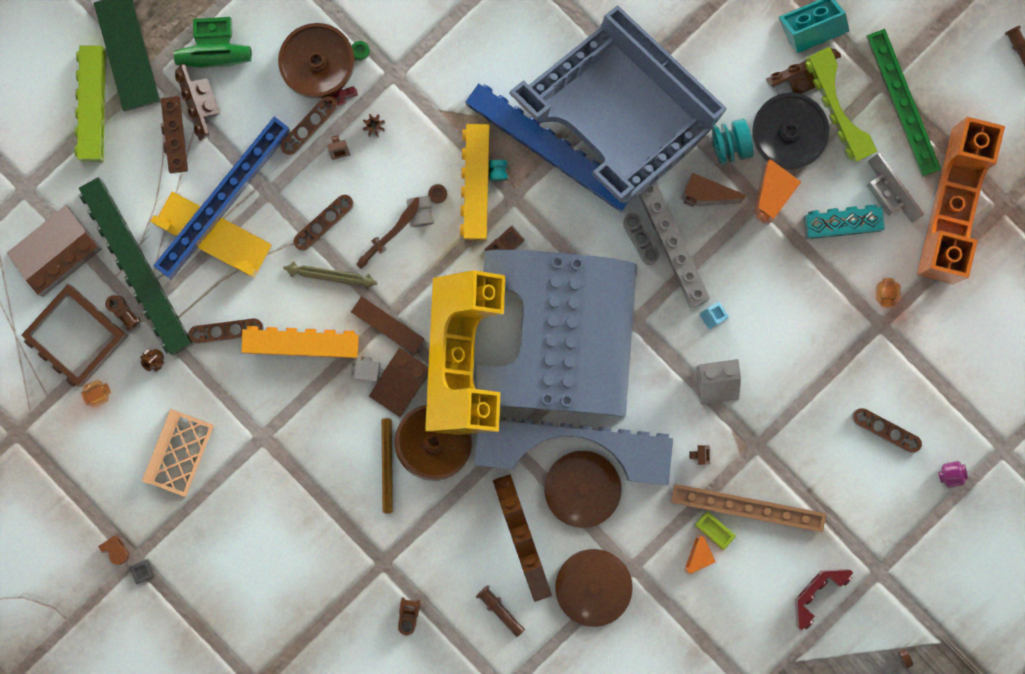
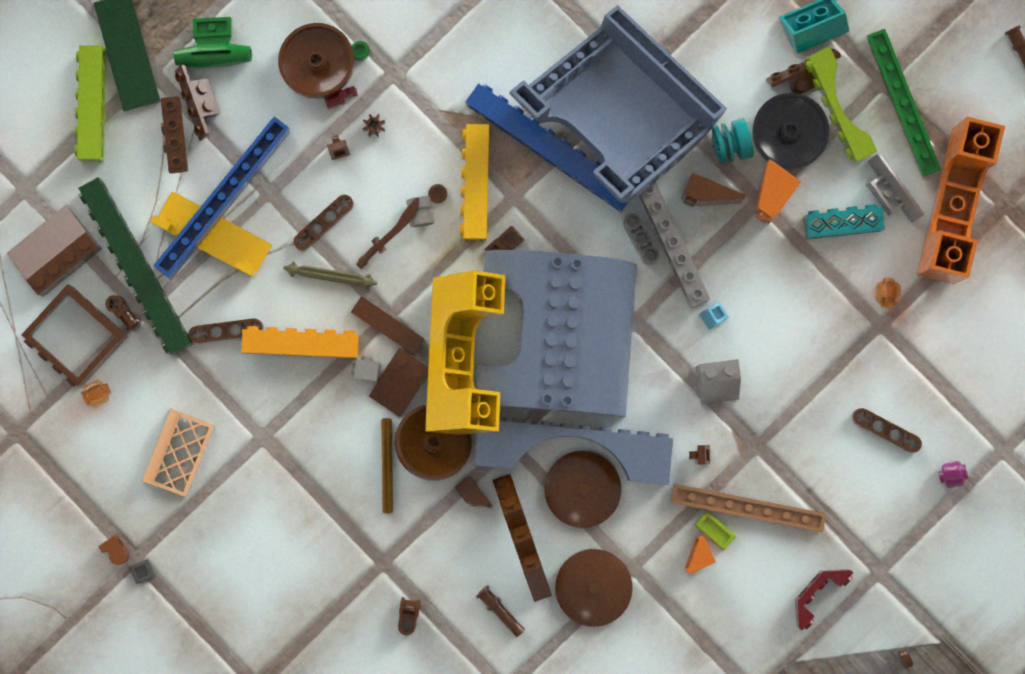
reddish brown gear [140,348,165,372] -> none
reddish brown beam [280,96,338,155] -> none
teal wheel [489,160,508,181] -> none
none -> reddish brown slope [455,476,493,508]

